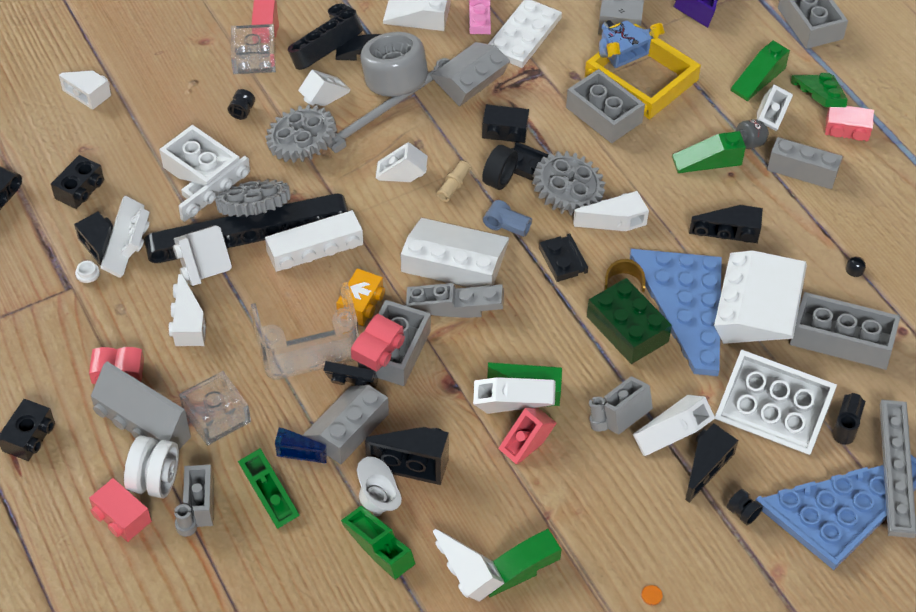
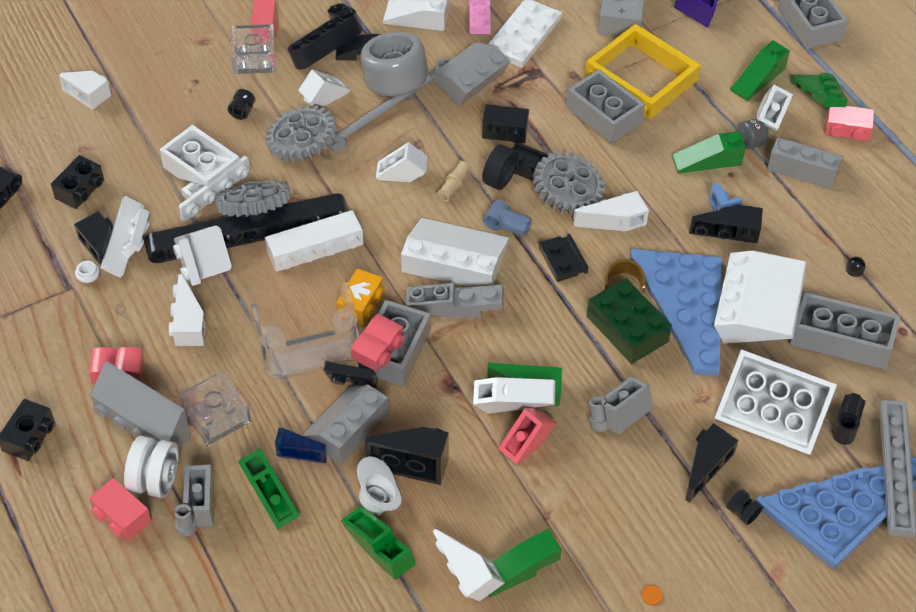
medium blue torso [599,20,665,69] -> none
white slope [633,395,715,456] -> none
none -> medium blue bracket [708,183,743,211]

